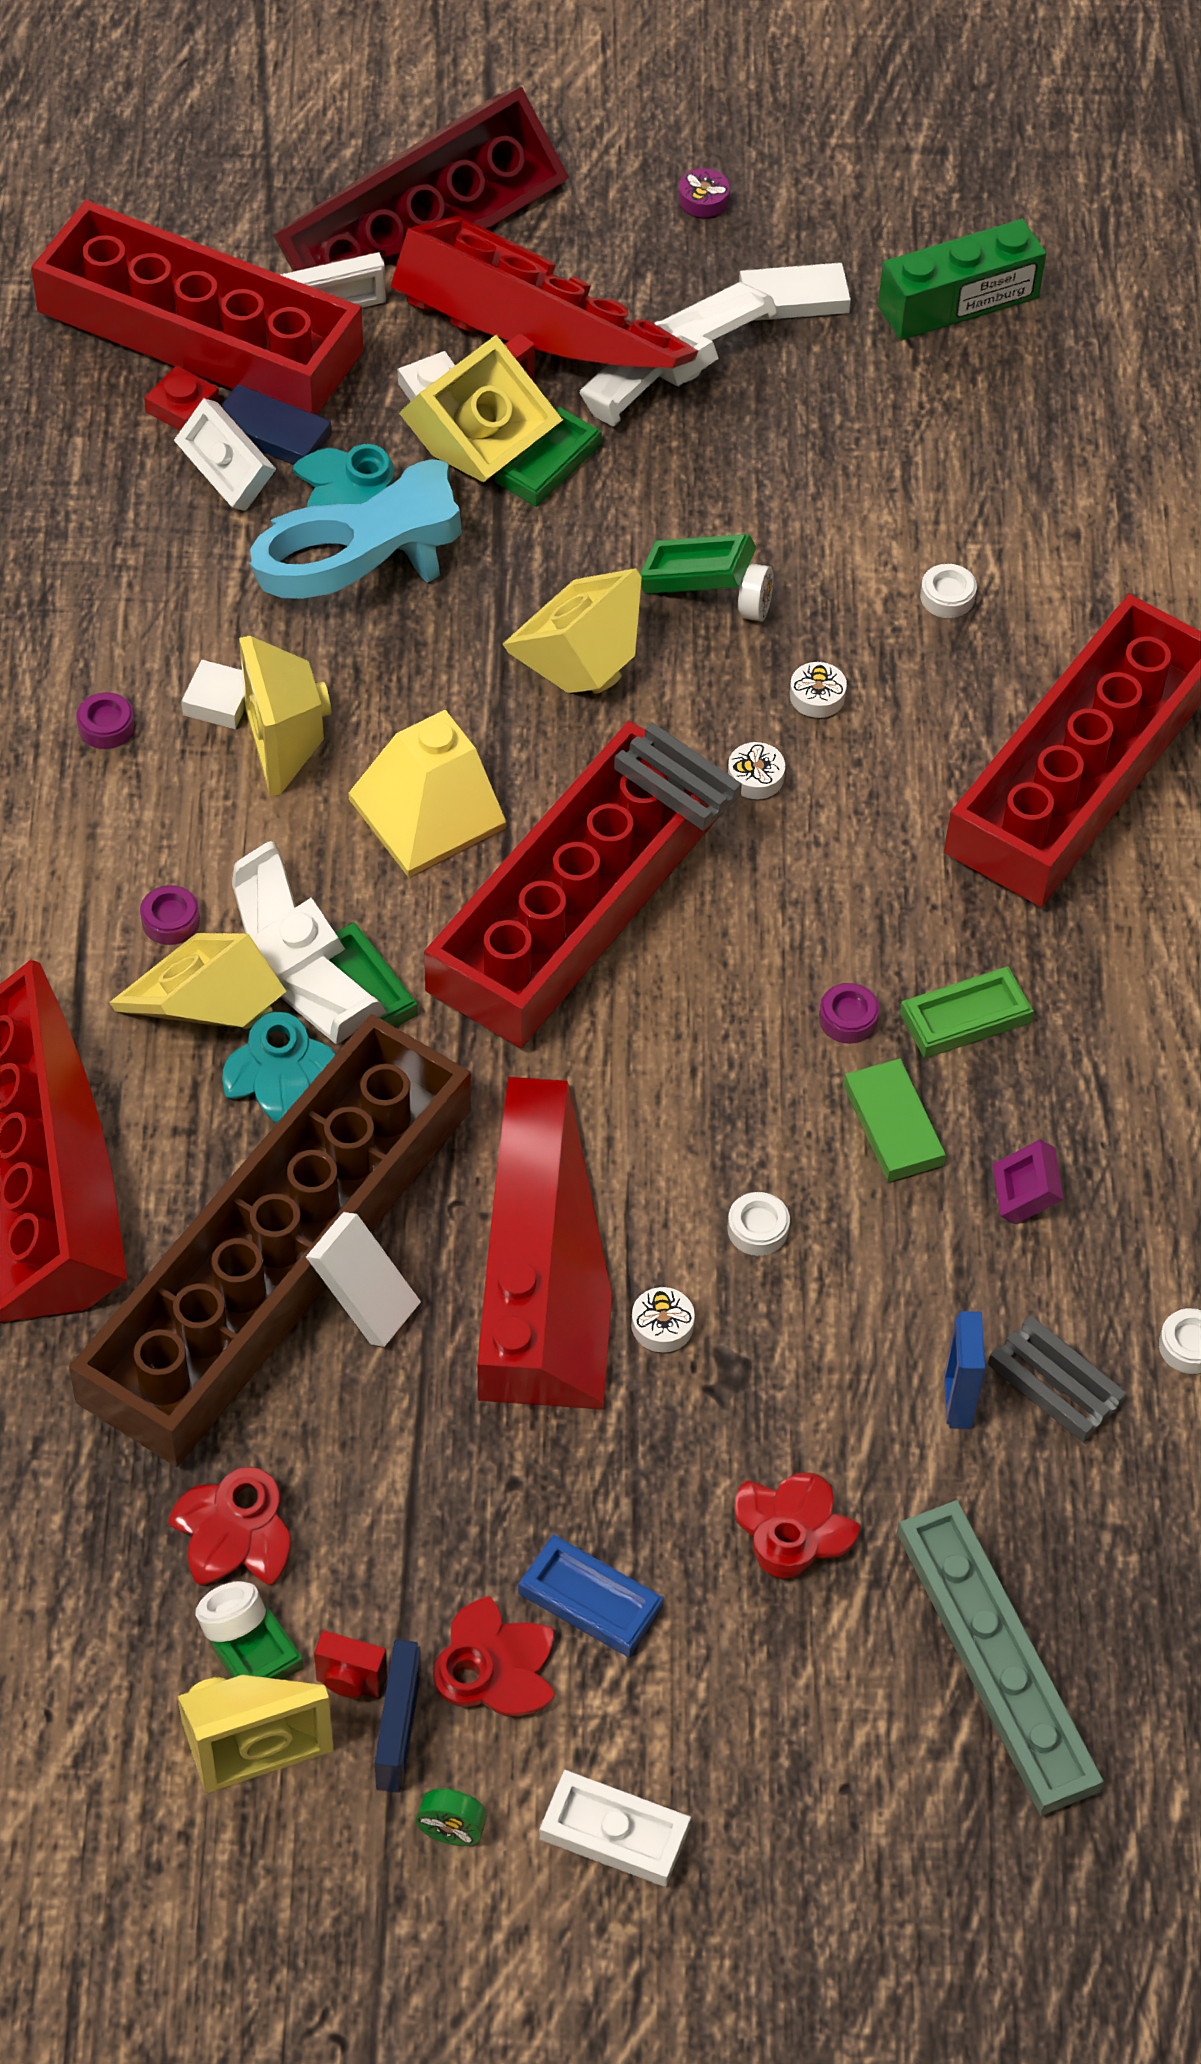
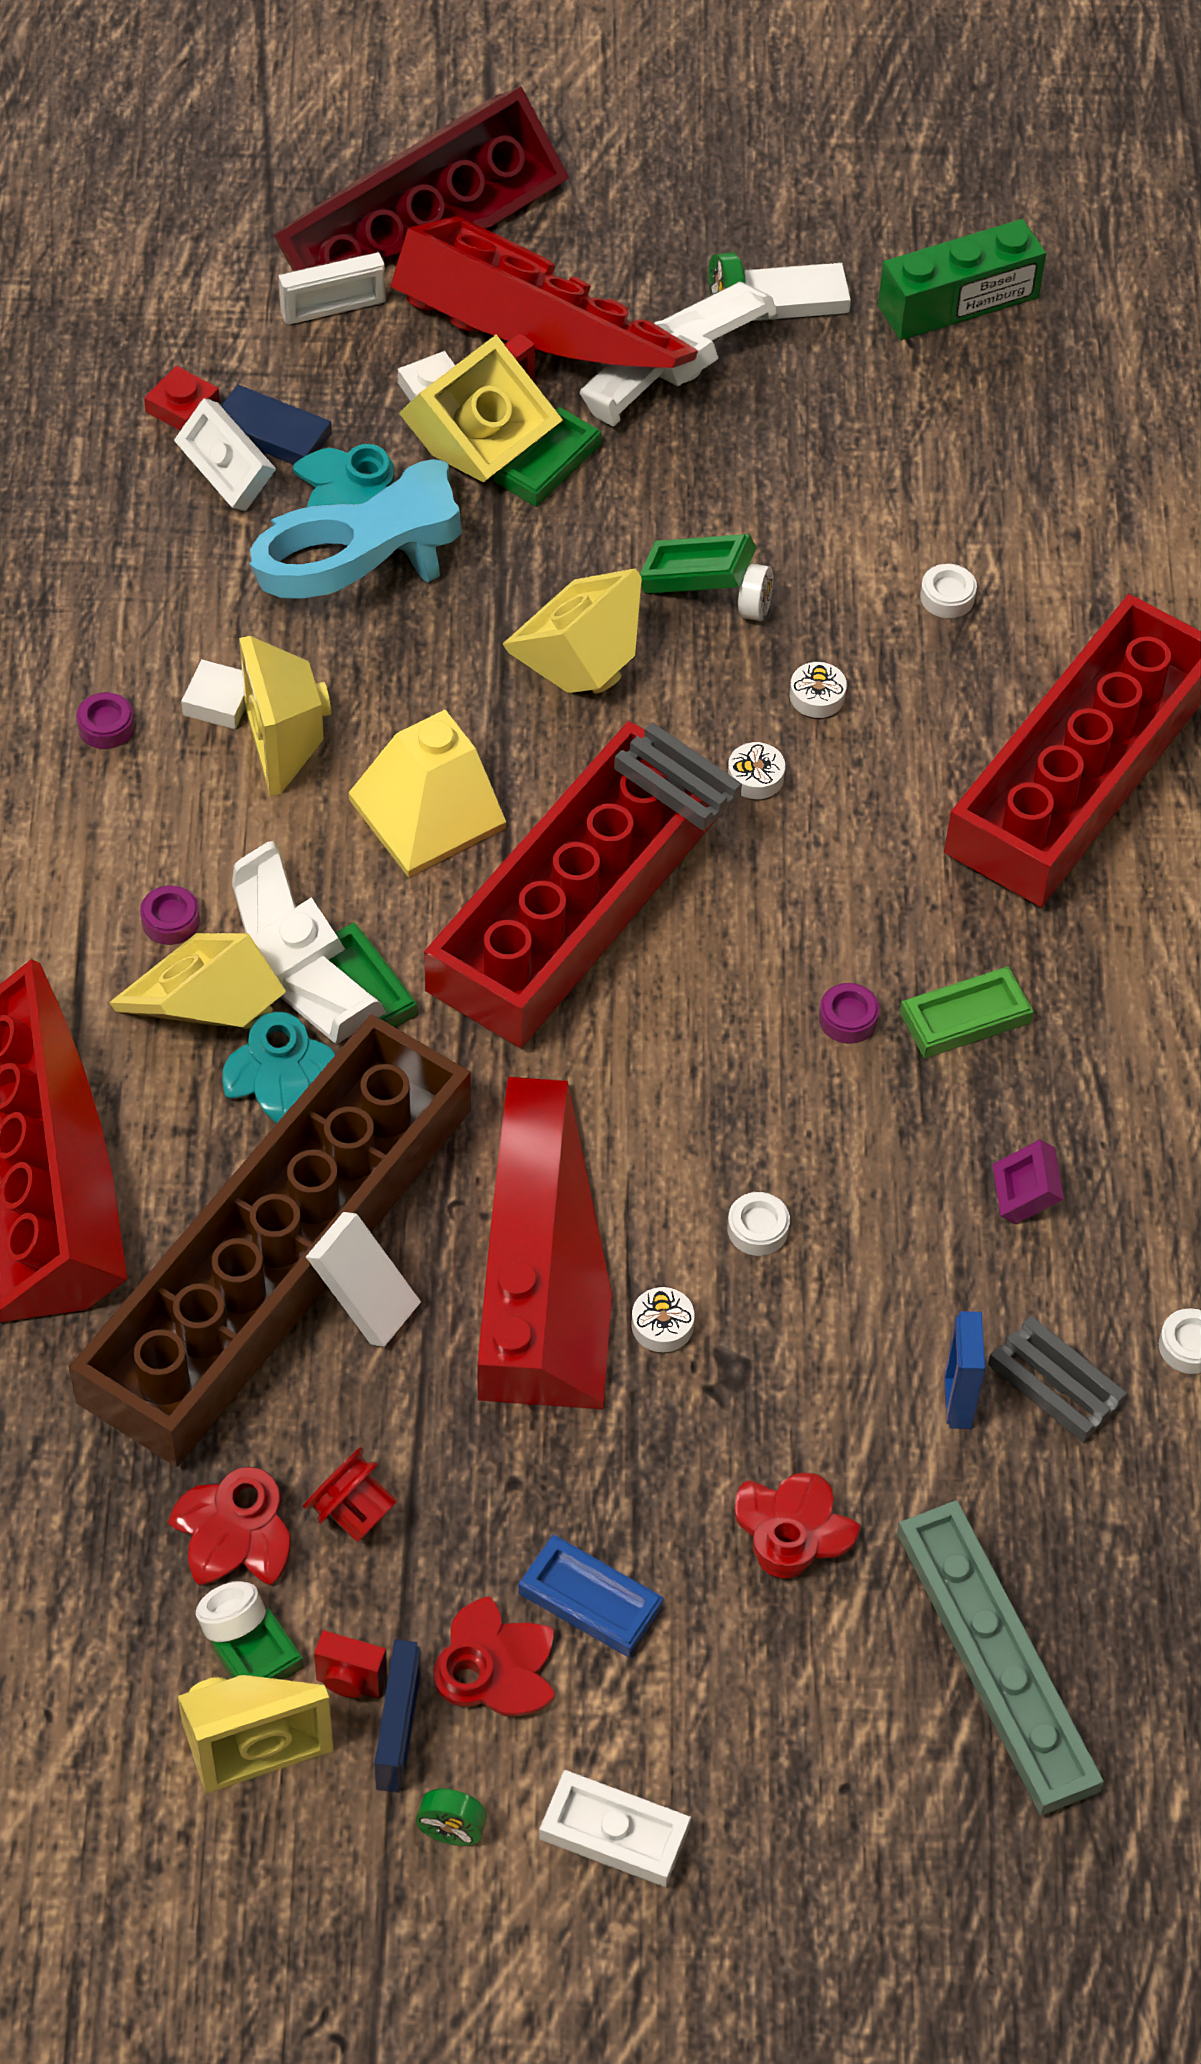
red brick [31,200,364,415] -> none
magenta tile [678,168,730,218] -> none
bright green tile [843,1058,946,1182] -> none
none -> red piece [302,1447,398,1543]
none -> green tile [708,252,746,295]

